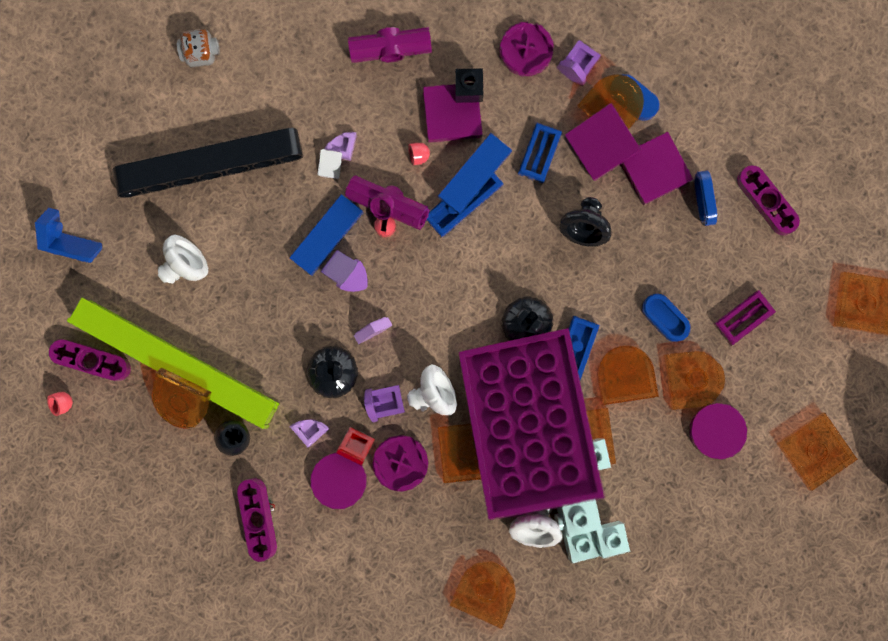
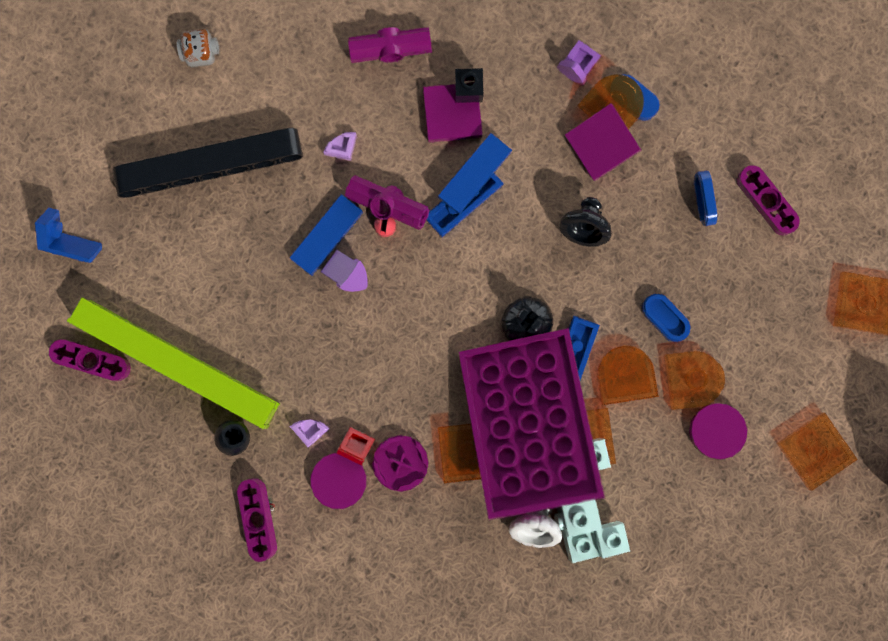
coral hinge [47,392,73,416] -> none
clear orange tile [152,368,211,429] -> none
white hair [158,235,209,284] -> none
black hair [307,346,358,398] -> none
white sticker [318,149,342,179] -> none
lavender tile [354,317,392,344] -> none
medium lavender tile [364,385,405,422] -> none
white hair [407,364,457,415] -> none
coral hinge [408,143,430,166] -> none
clear orange tile [450,561,516,629] -> none
magenta tile [500,22,553,76] -> none
blue tile [518,122,562,183] -> none
magenta tile [621,132,693,206] -> none
magenta tile [714,290,776,346] -> none

